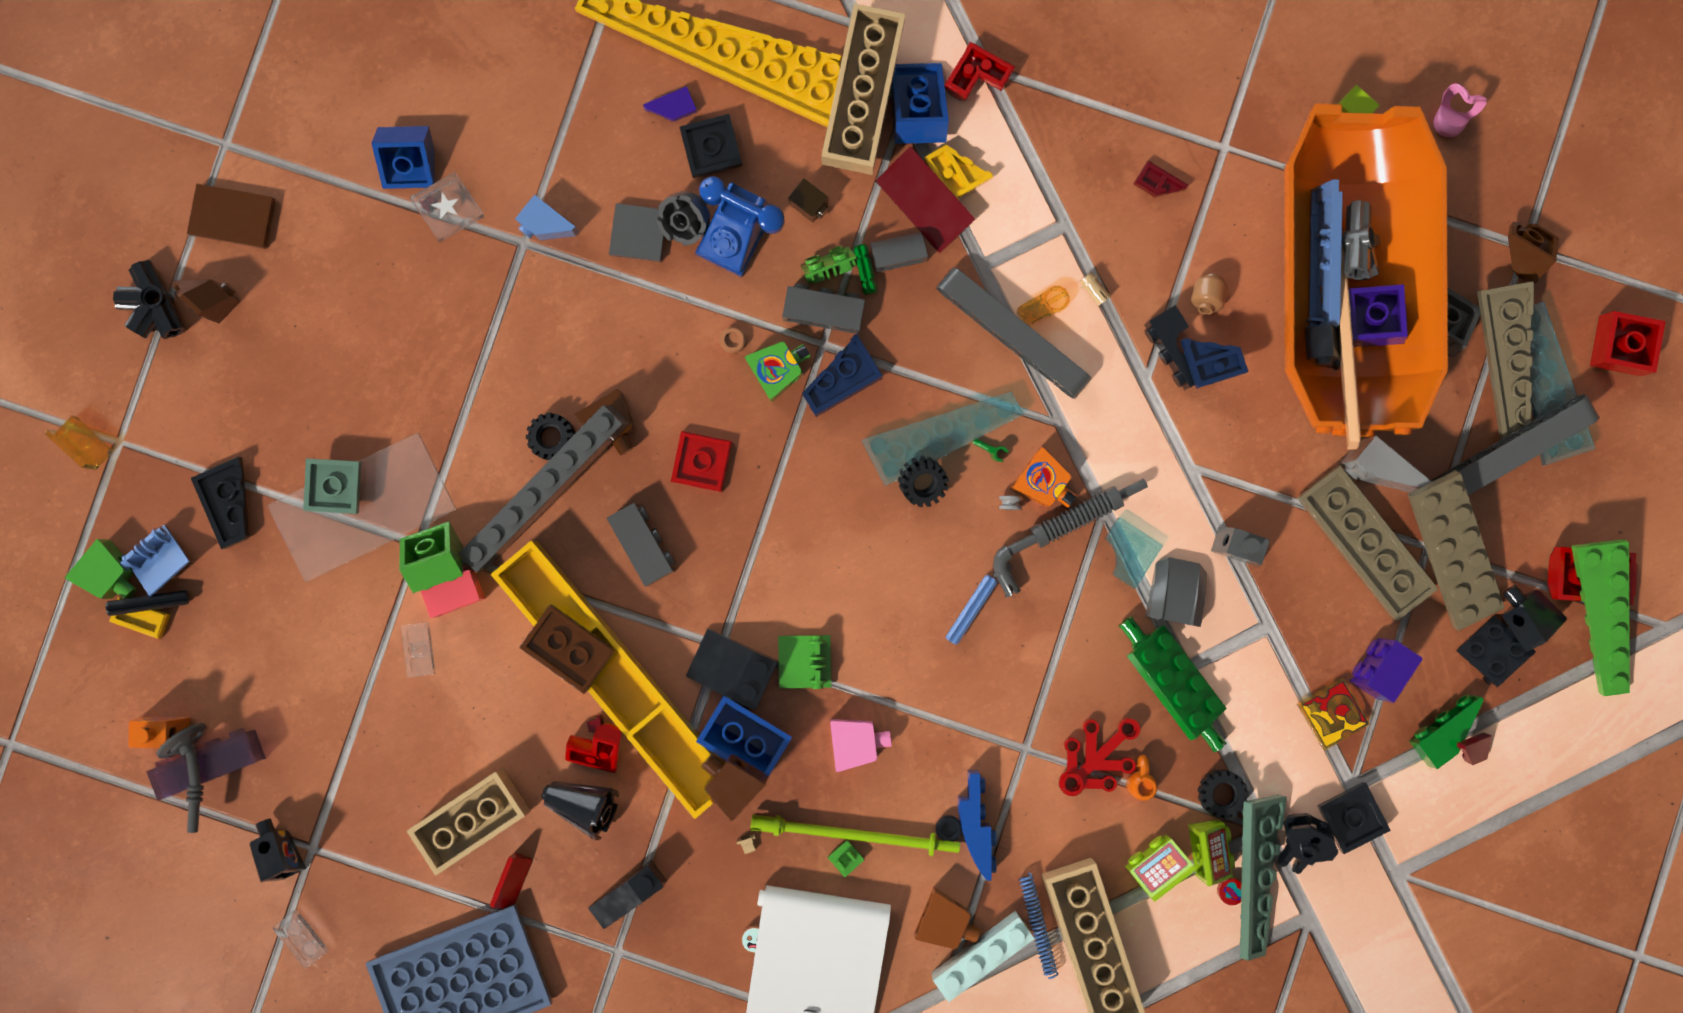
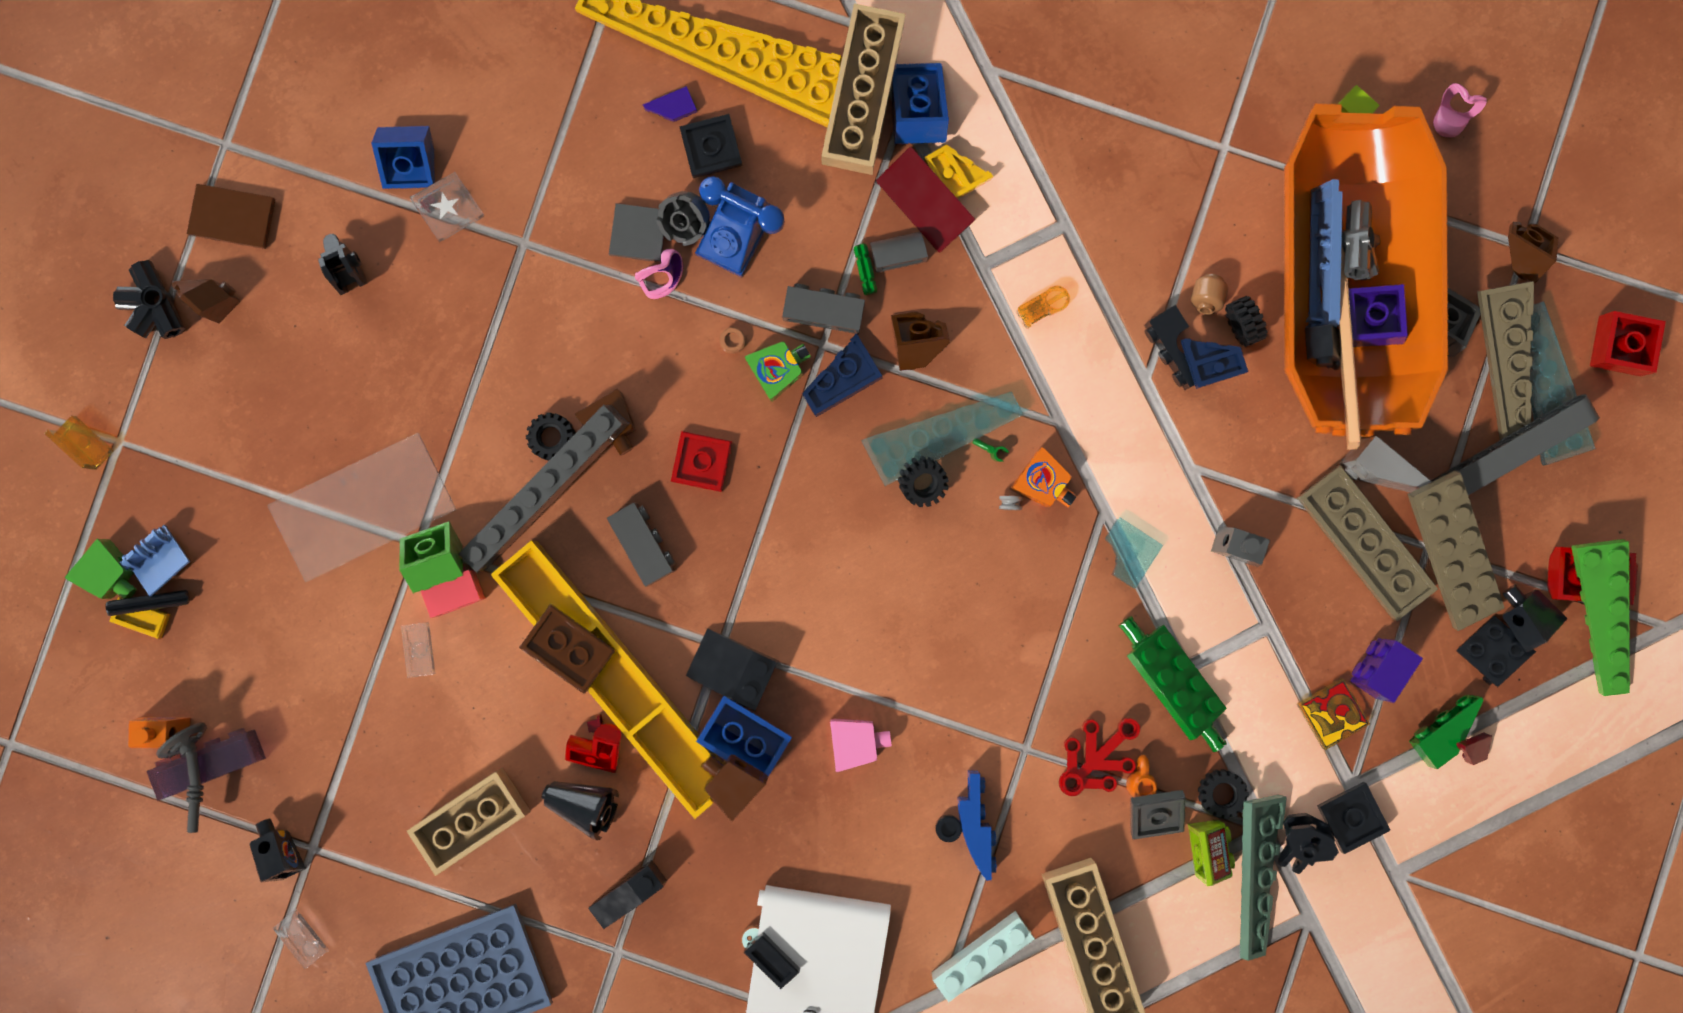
black wing [191,457,249,549] -> none
sand green plate [303,458,362,514] -> none
red slope [490,852,532,908] -> none
medium blue slope [515,195,579,240] -> none
tan piece [737,834,756,854] -> none
lime bar [750,814,960,856] -> none
bright green hinge [778,635,831,689] -> none
dark brown brick [788,178,829,223] -> none
bright green hinge [800,246,856,285] -> none
bright green tile [828,839,865,877] -> none
dark orange torso [914,887,981,949] -> none
dark grey beam [936,267,1092,399] -> none
red brick [945,41,1015,101] -> none
medium blue axle [946,575,997,645] -> none
dark grey piece [993,478,1148,598] -> none
medium blue piece [1019,873,1059,980] -> none
tan pin [1079,272,1111,306] -> none
slope [1125,835,1197,902] -> none
dark red tile [1133,160,1188,197] -> none
dark grey slope [1145,557,1207,627] -> none
red tile [1217,877,1242,906] -> none
none -> black hinge [318,233,368,295]
none -> bright pink piece [635,249,683,299]
none -> black tile [744,932,800,989]
none -> reddish brown slope [891,312,950,371]
none -> dark grey tile [1130,790,1185,840]
none -> black tyre [1225,296,1268,347]

